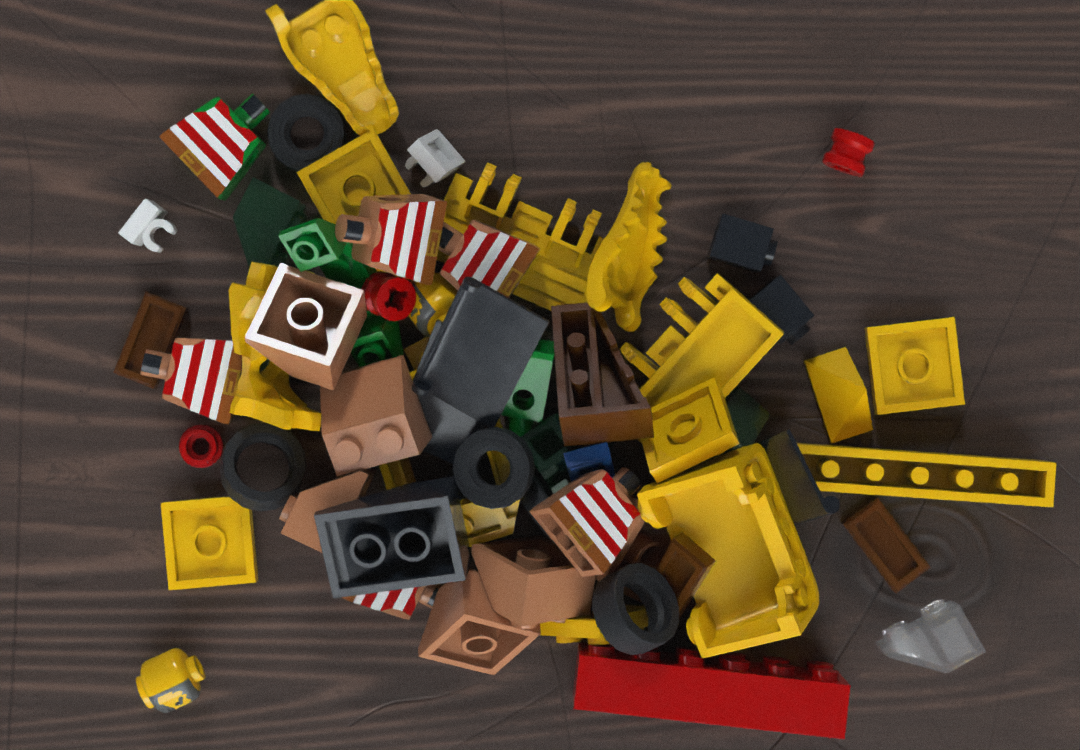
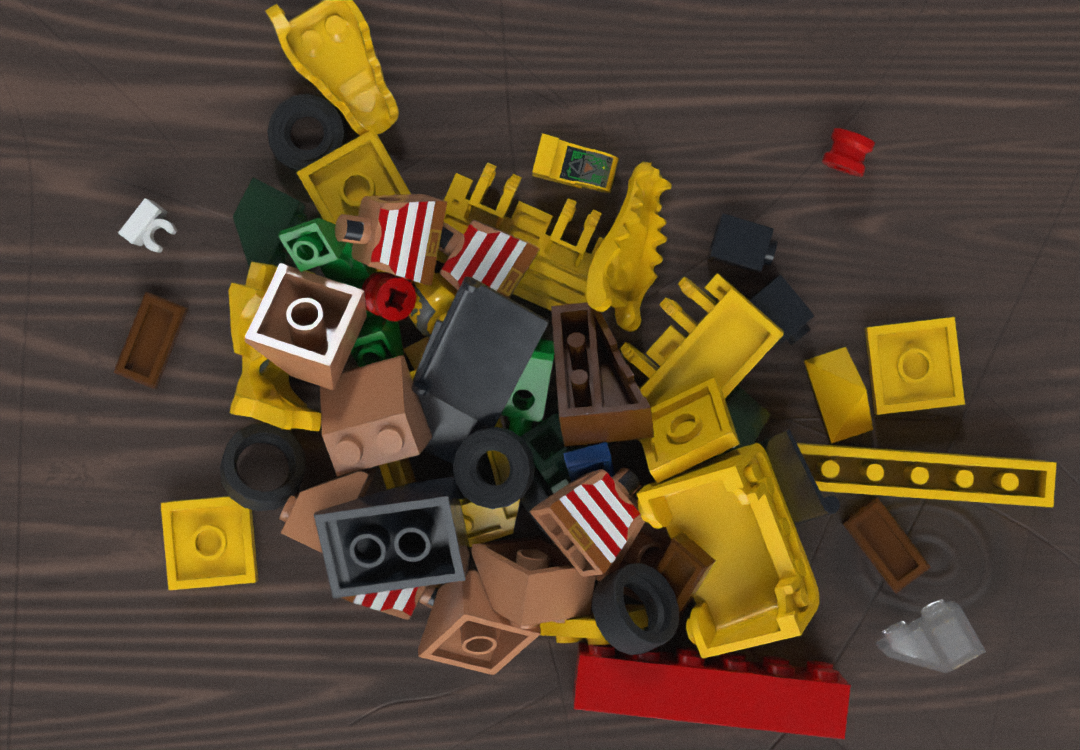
yellow head [136,648,205,713] -> none
torso [141,337,242,425] -> none
torso [159,93,271,201] -> none
red plate [179,424,224,468] -> none
white tile [405,129,466,187] -> none
none -> leg [532,133,619,193]

